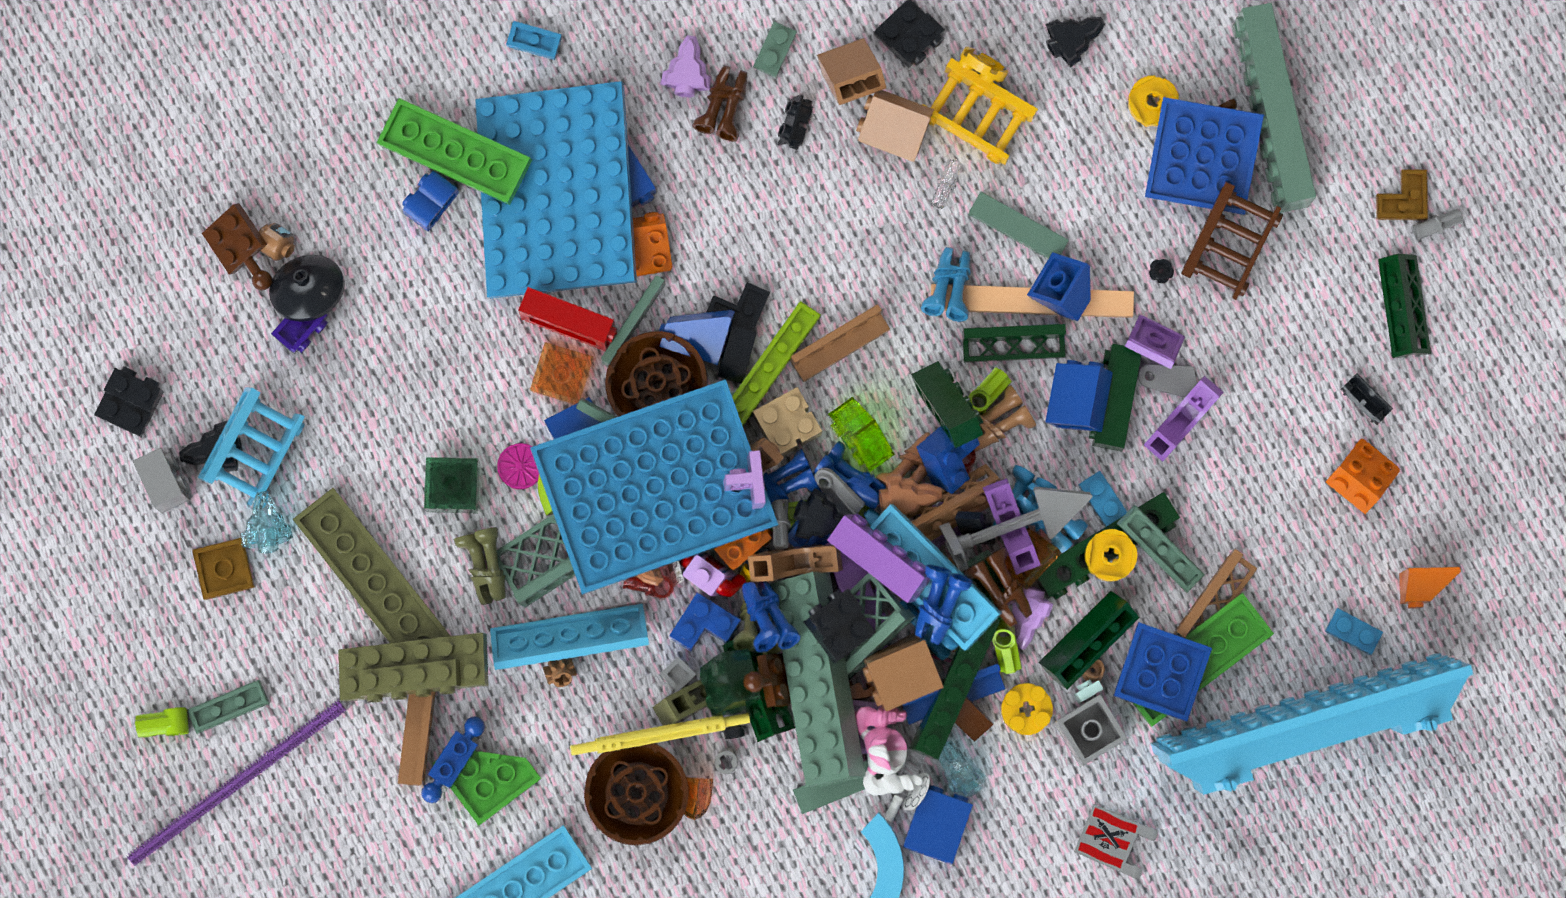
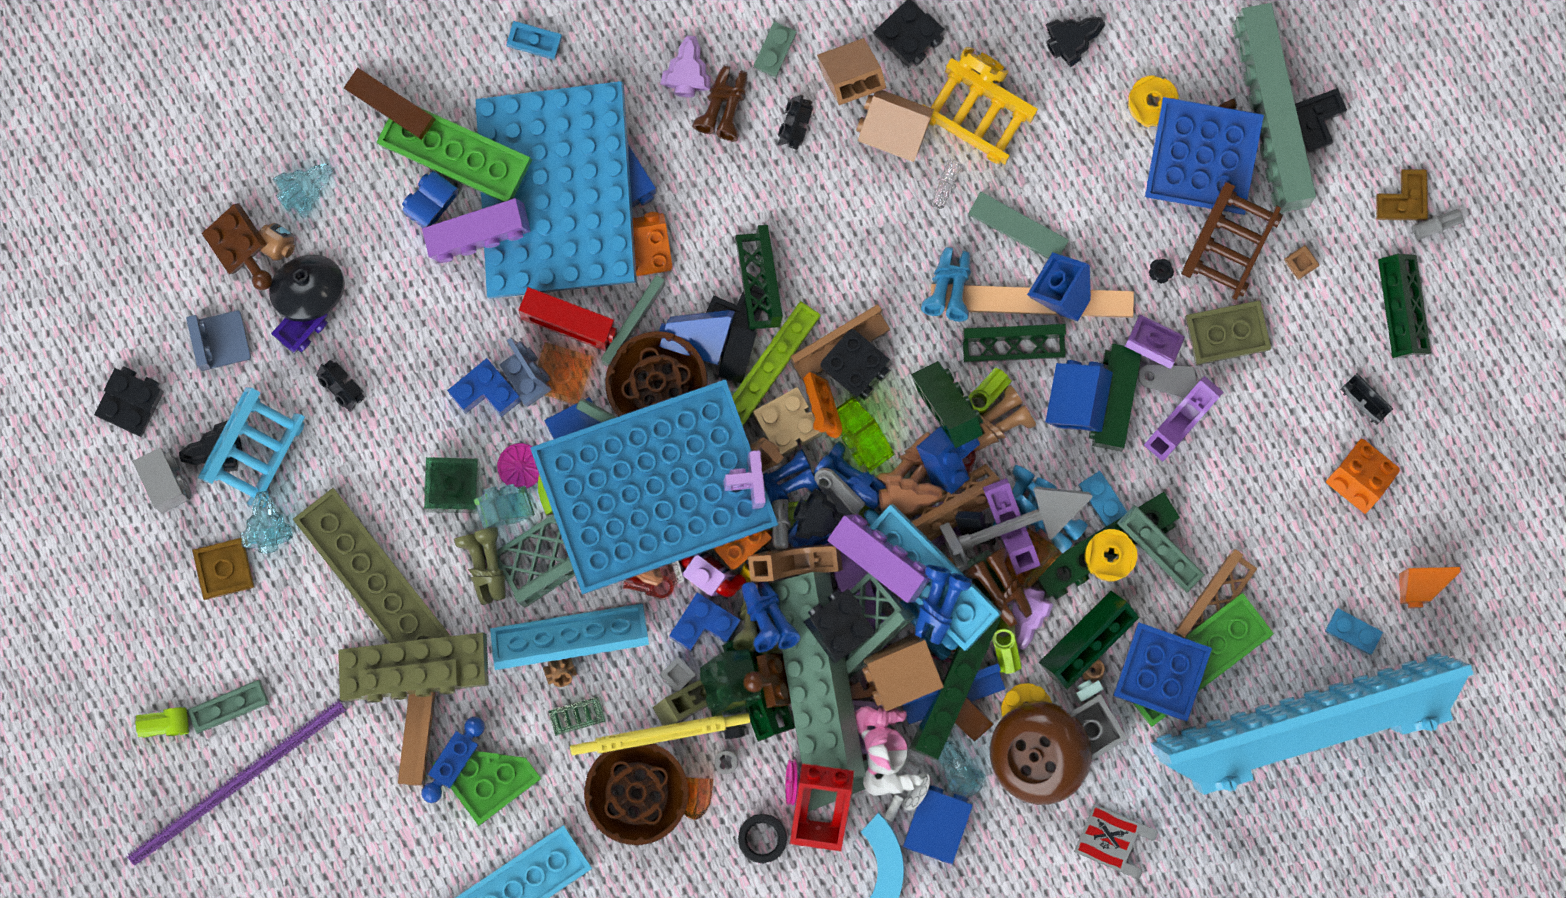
none -> sand blue bracket [186,310,251,371]
none -> clear light blue rock [273,164,333,219]
none -> black hinge [316,360,365,412]
none -> reddish brown tile [344,67,436,140]
none -> medium lavender brick [422,198,531,263]
none -> blue brick [447,358,521,417]
none -> clear light blue piece [474,484,535,529]
none -> sand blue bracket [499,338,552,407]
none -> clear green slope [548,697,606,736]
none -> dark green fence [735,225,783,330]
none -> black tyre [738,813,787,864]
none -> dark pink wheel [785,759,797,806]
none -> red piece [790,763,854,851]
none -> orange plate [803,372,842,439]
none -> black bracket [820,329,891,403]
none -> reddish brown brick [990,701,1092,805]
none -> olive plate [1185,300,1271,366]
none -> medium nougat tile [1284,245,1320,280]
none -> black plate [1295,88,1347,153]

